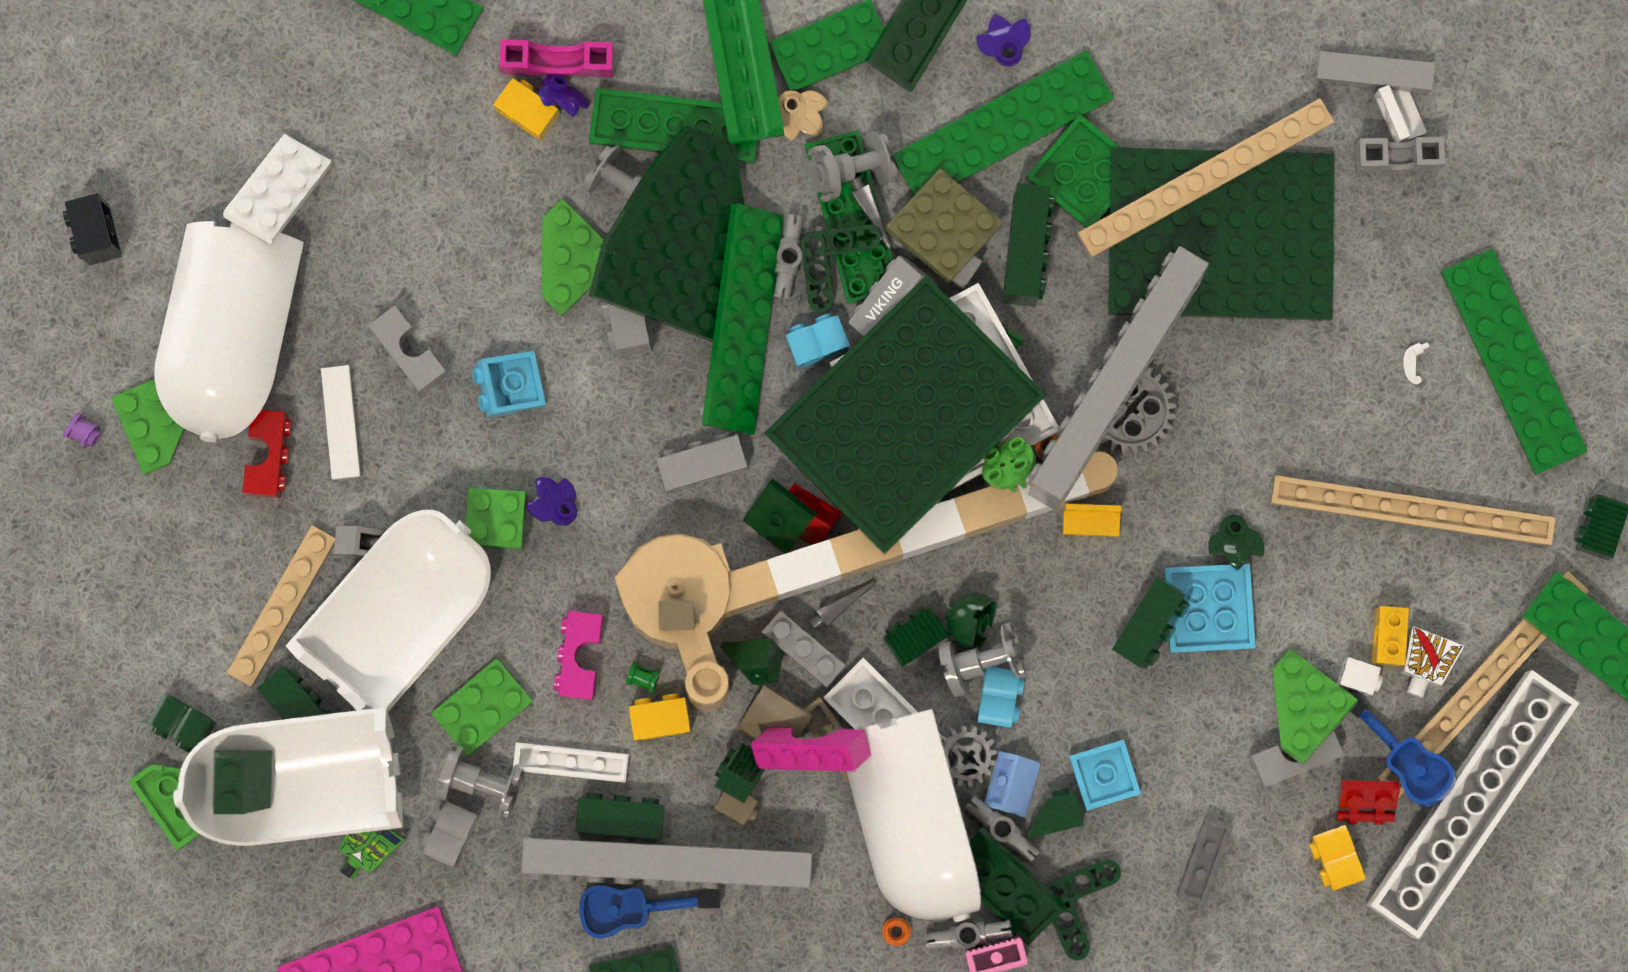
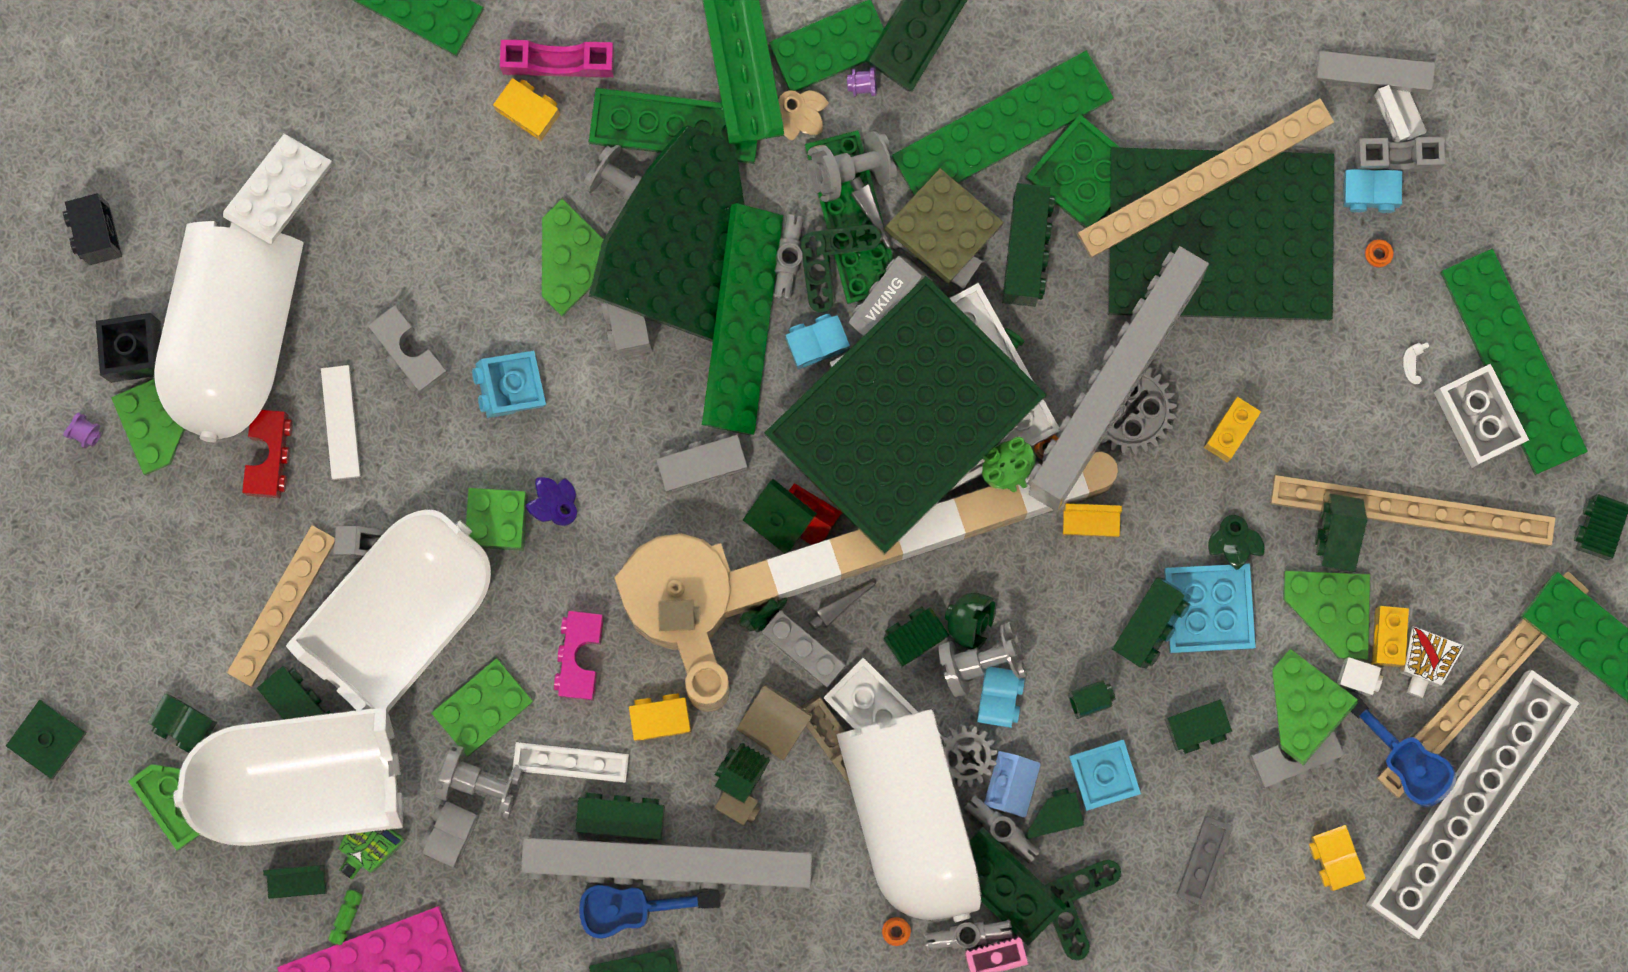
dark green slope [212,750,272,815] -> none
dark purple plate [539,74,589,117] -> none
green bush [626,661,661,694] -> none
dark green slope [720,639,784,686] -> none
dark pink arch [751,728,871,772] -> none
dark purple plate [976,14,1030,67] -> none
red plate [1336,780,1400,825] -> none
none -> dark green plate [6,700,86,779]
none -> black brick [96,313,162,383]
none -> dark green panel [263,865,327,899]
none -> bright green axle [328,889,362,945]
none -> dark green plate [739,598,787,632]
none -> medium lavender brick [847,67,877,97]
none -> dark green brick [1068,680,1116,719]
none -> dark green brick [1165,699,1233,754]
none -> yellow brick [1204,397,1261,463]
none -> bright green plate [1283,571,1370,660]
none -> dark green brick [1314,493,1368,572]
none -> medium azure brick [1343,169,1402,213]
none -> orange plate [1365,239,1393,268]
none -> white brick [1434,364,1529,468]

